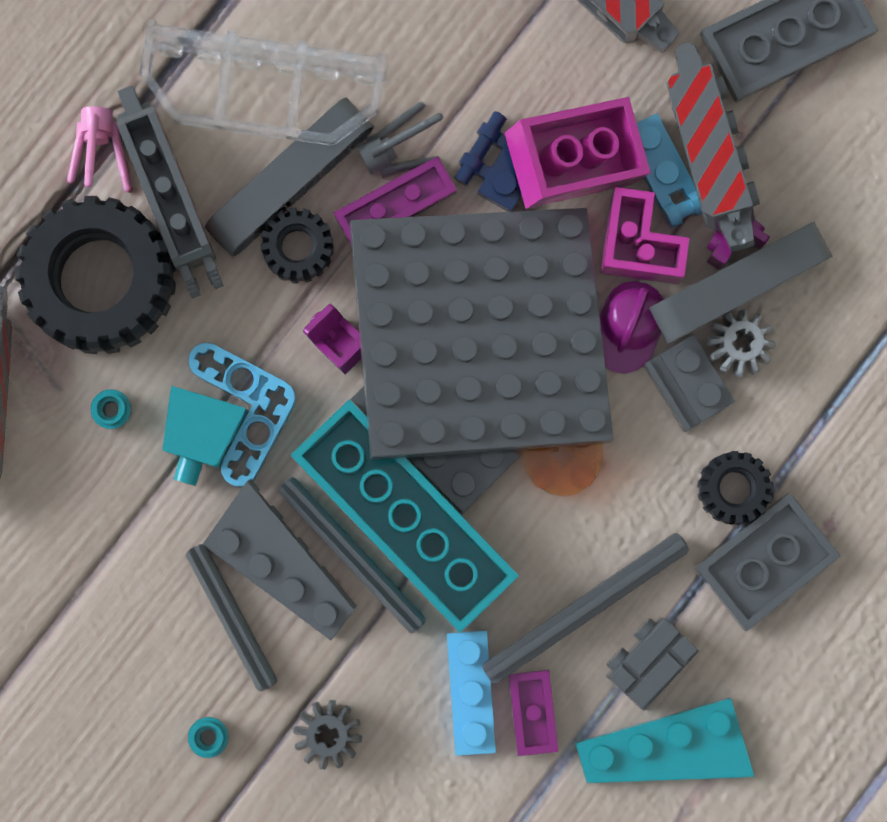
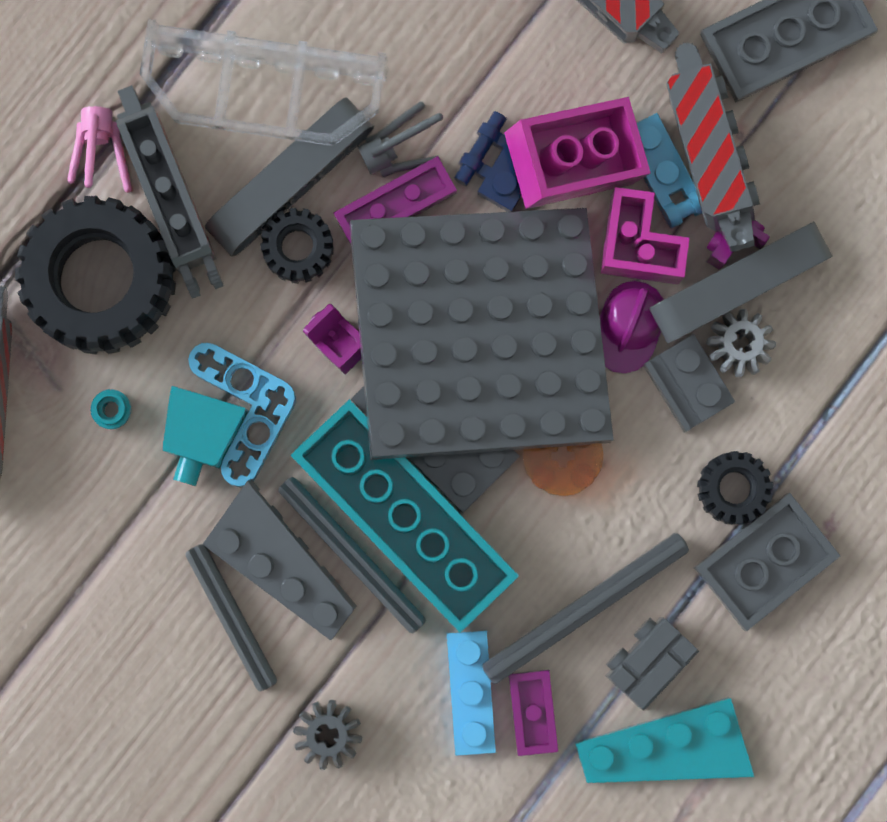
teal plate [188,717,229,758] -> none

